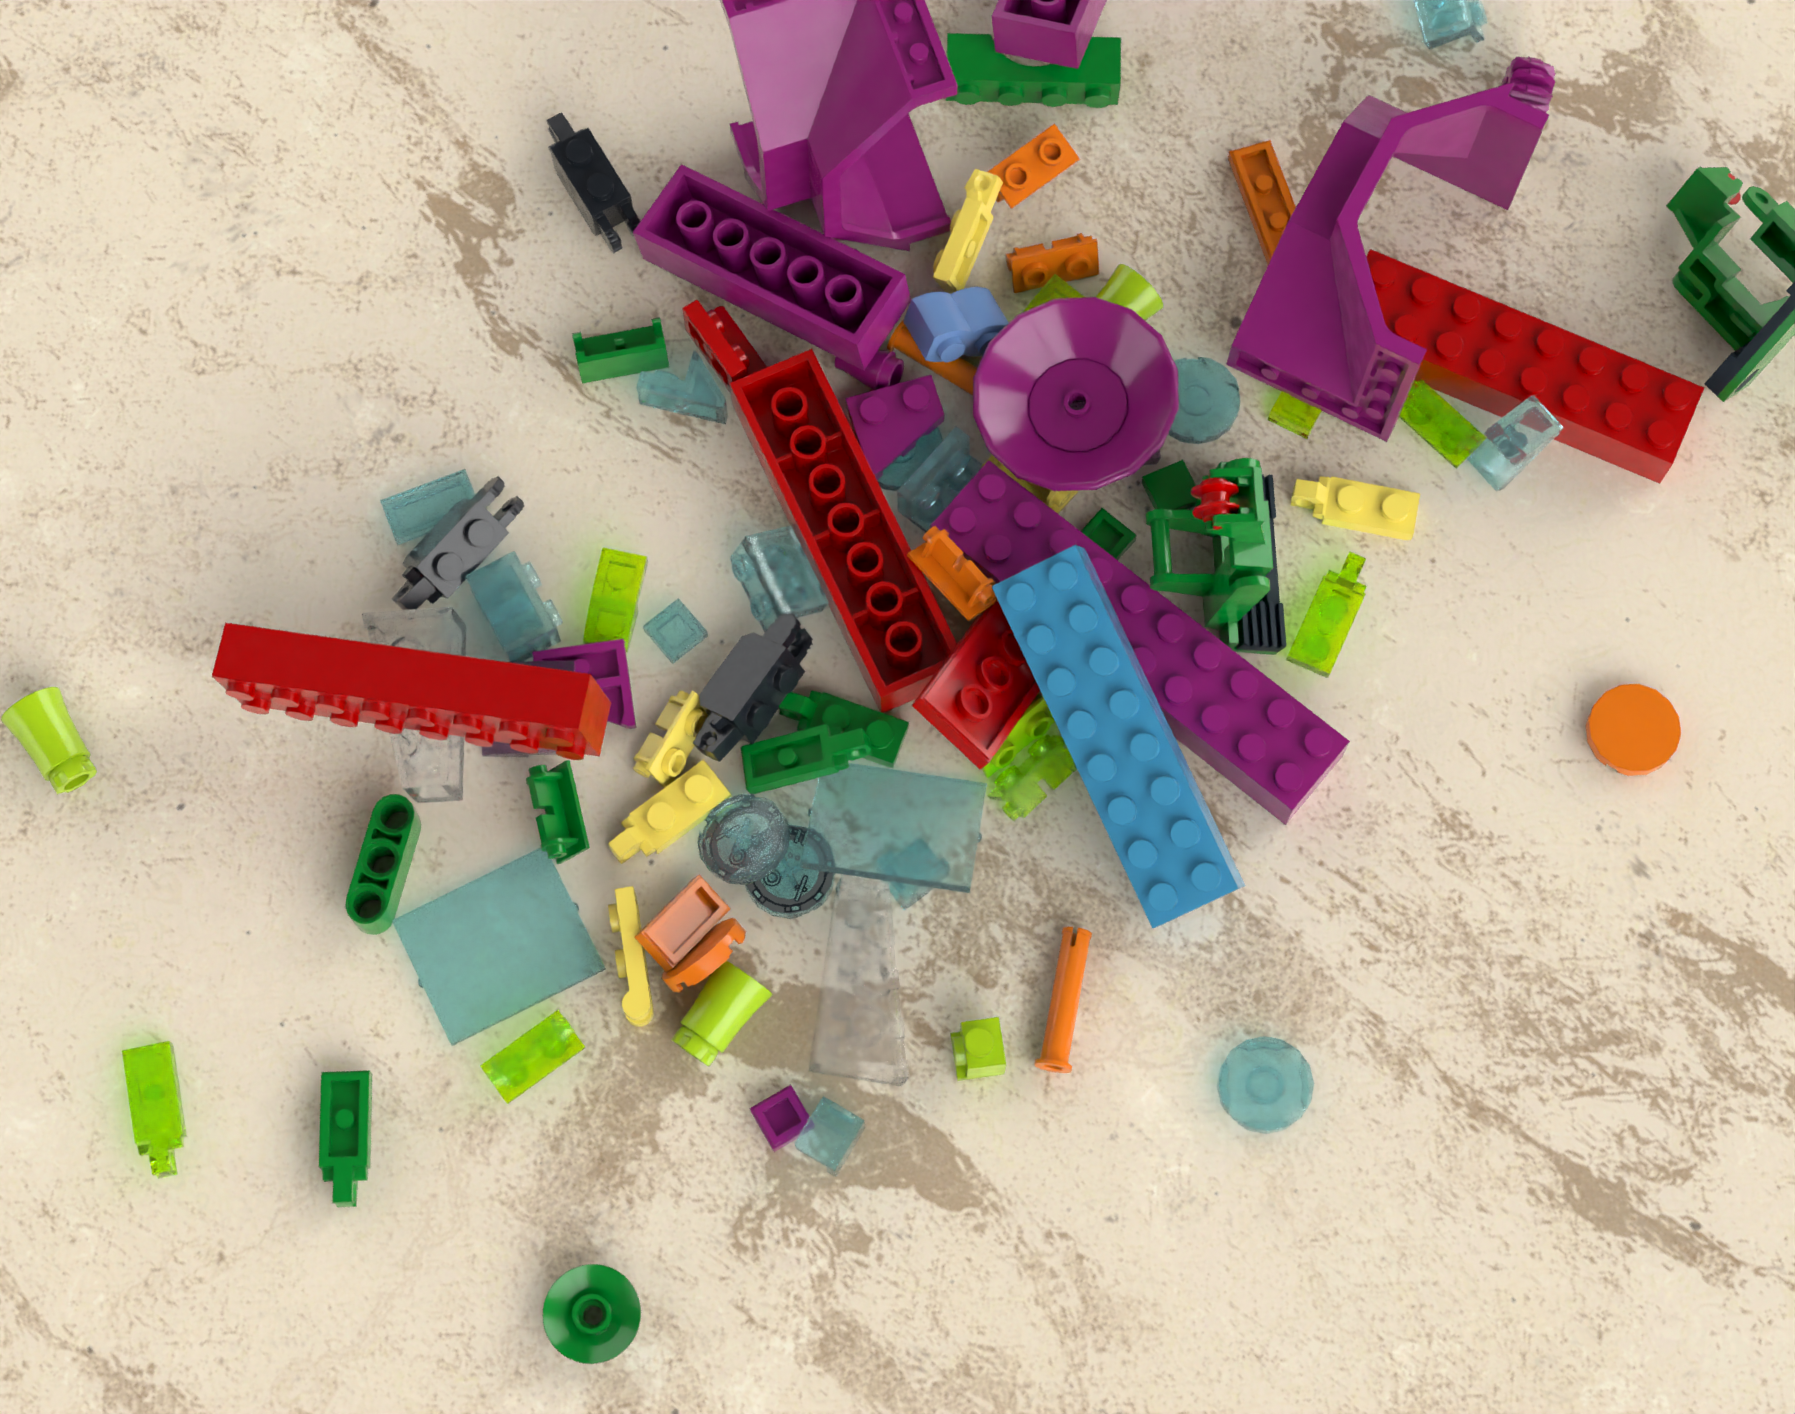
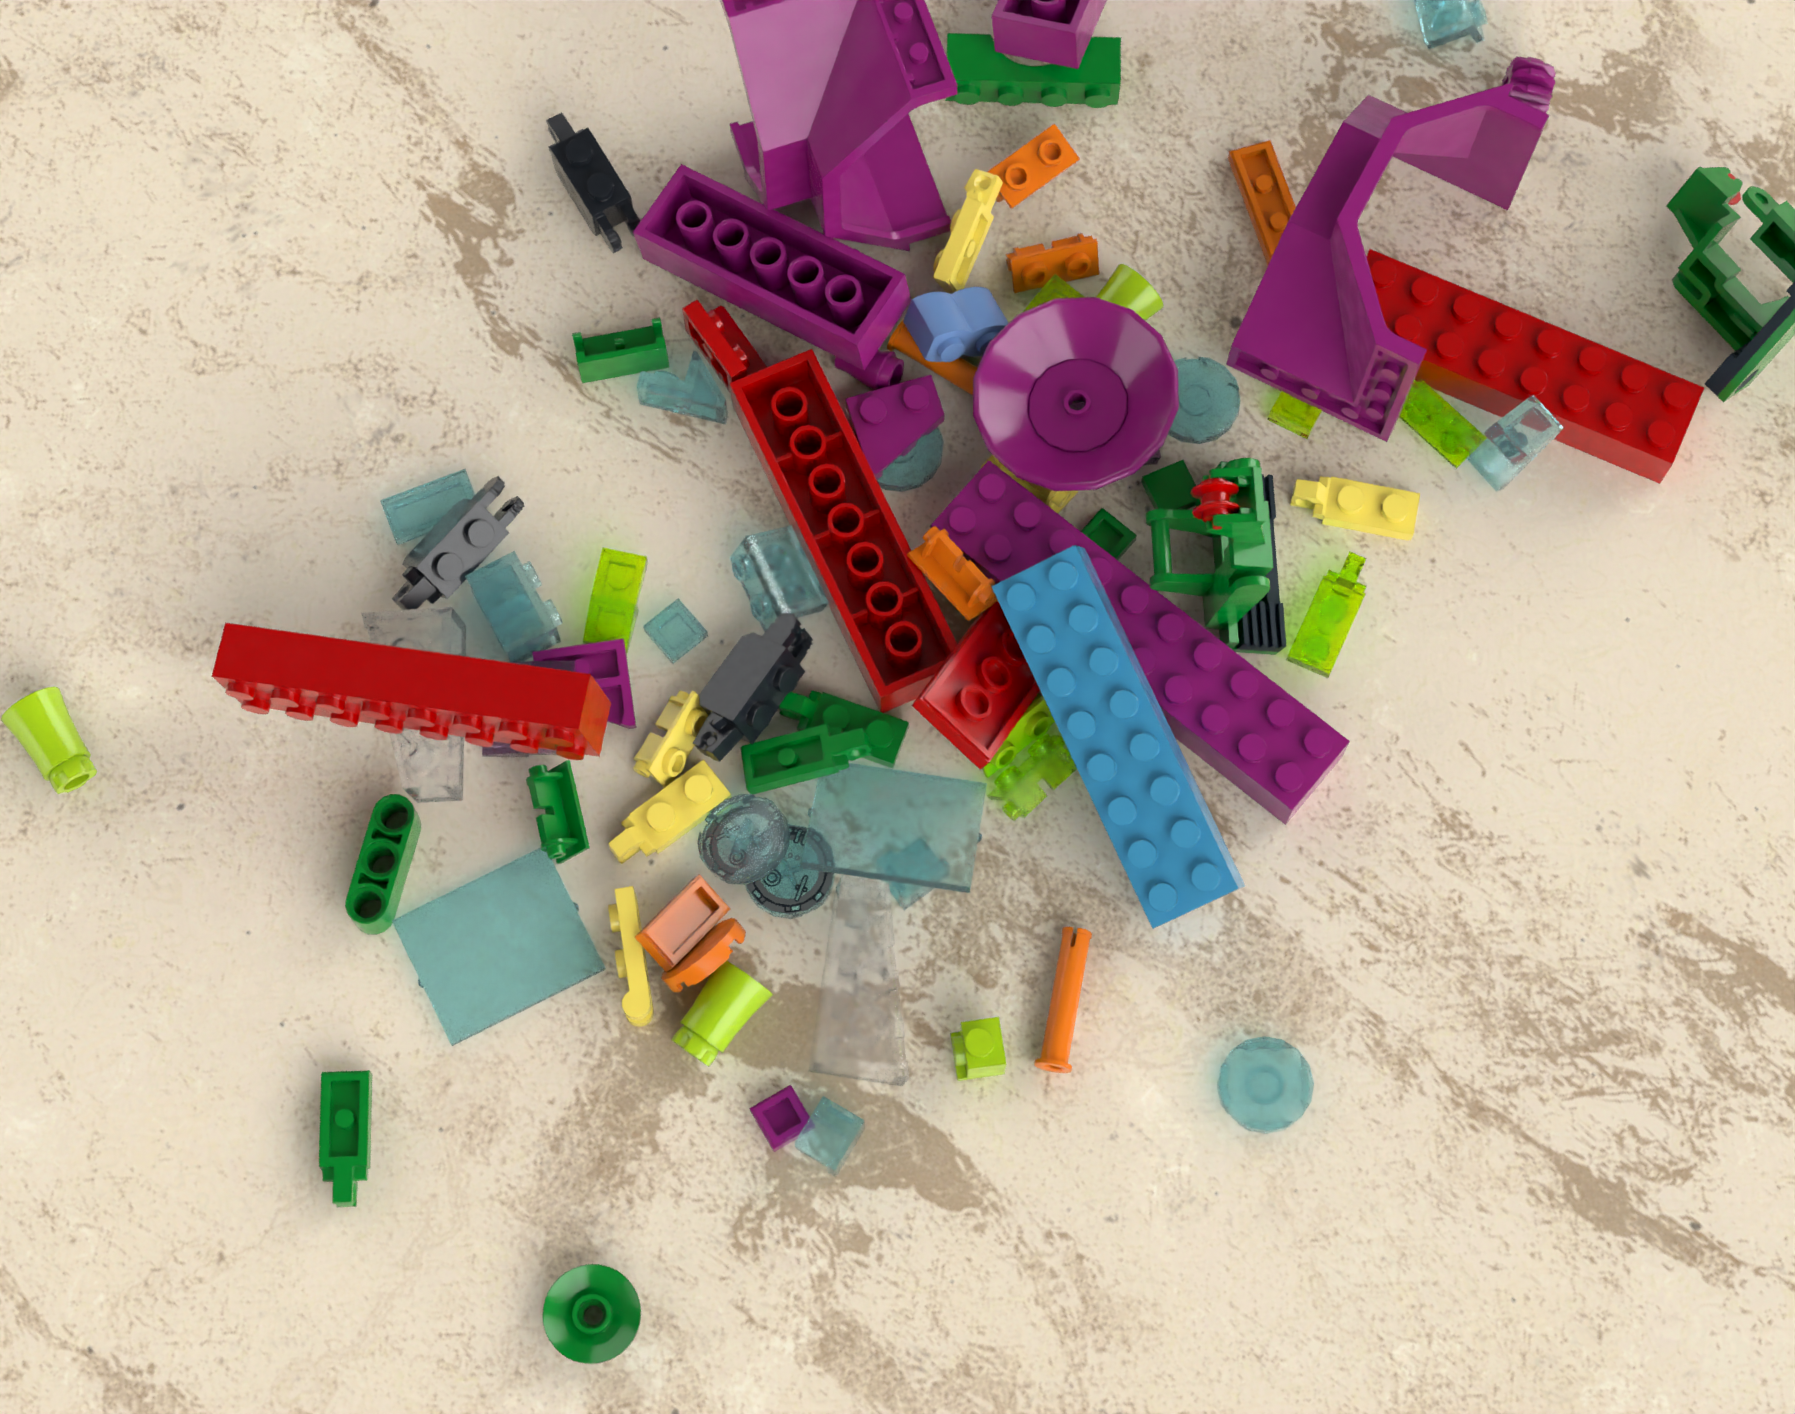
clear neon green hinge [122,1041,187,1179] -> none
clear neon green hinge [480,1010,586,1105] -> none
clear light blue bracket [897,426,984,533] -> none
orange tile [1586,684,1681,776] -> none

